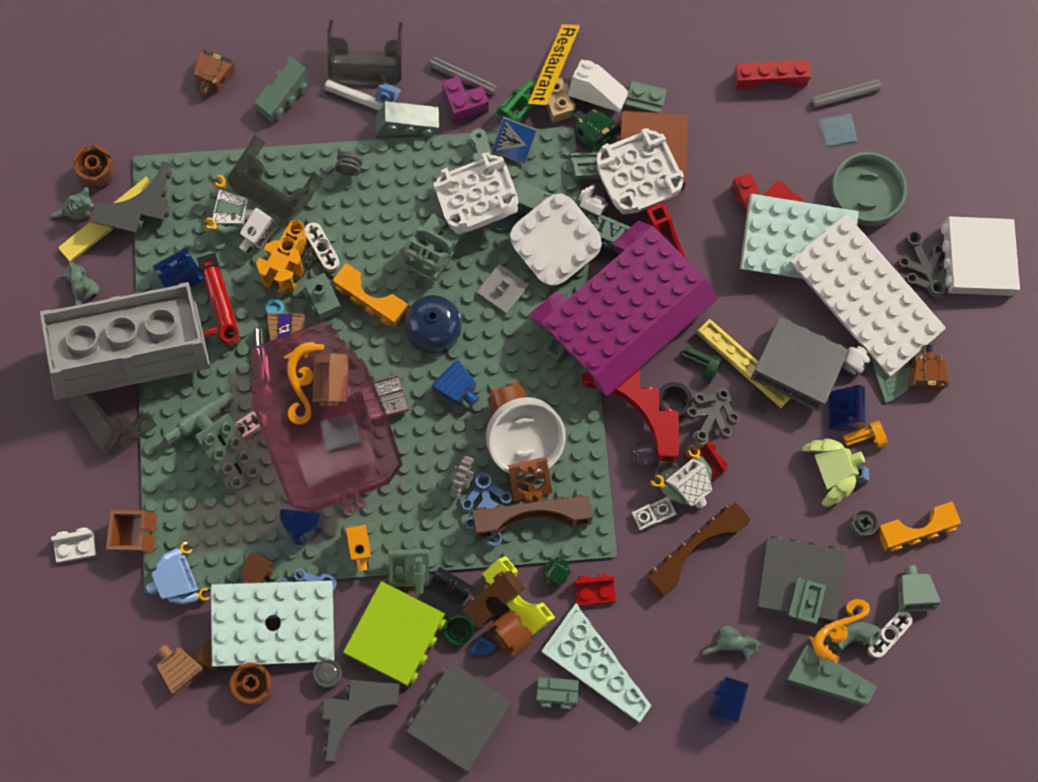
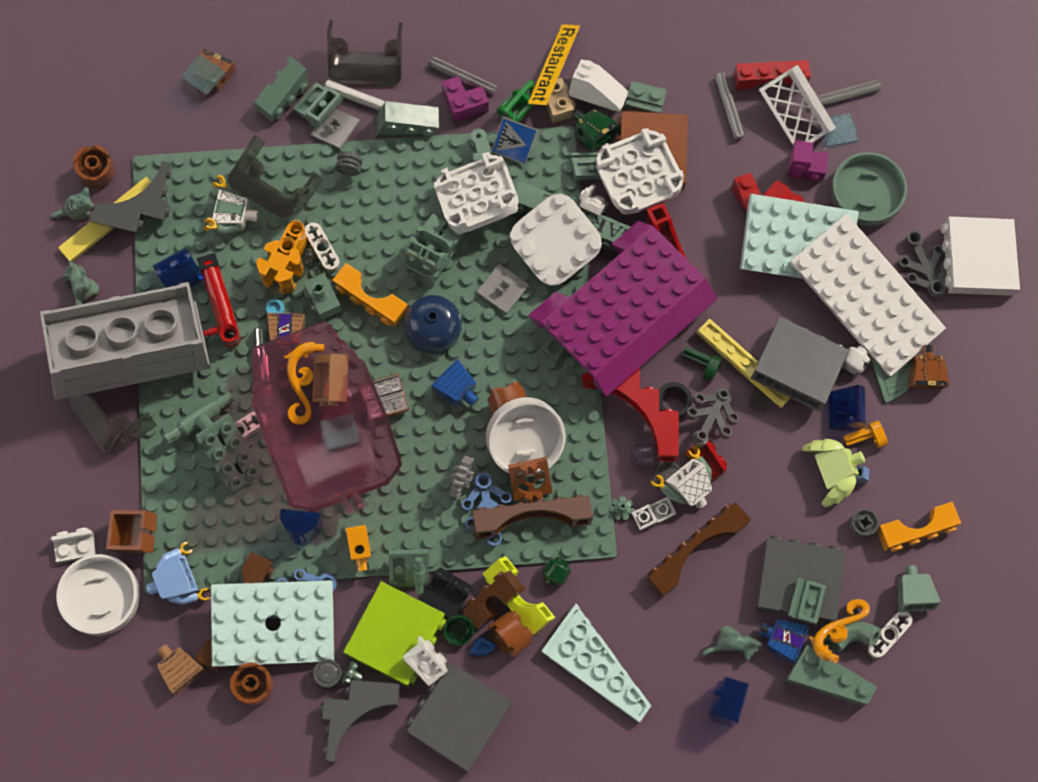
white torso [239,208,279,254] -> none
medium blue bracket [375,83,401,104] -> none
sand green brick [536,677,579,710] -> none
red bracket [574,574,616,606] -> none
none -> white brick [57,554,140,636]
none -> clear light blue piece [181,54,225,95]
none -> sand green brick [293,82,343,128]
none -> light grey piece [310,109,360,149]
none -> sand green plant [341,660,362,685]
none -> white bracket [403,636,448,685]
none -> sand green plant [610,496,635,521]
none -> light grey axle [715,72,744,140]
none -> torso [758,619,809,664]
none -> white fence [759,65,836,145]
none -> magenta brick [787,140,829,181]

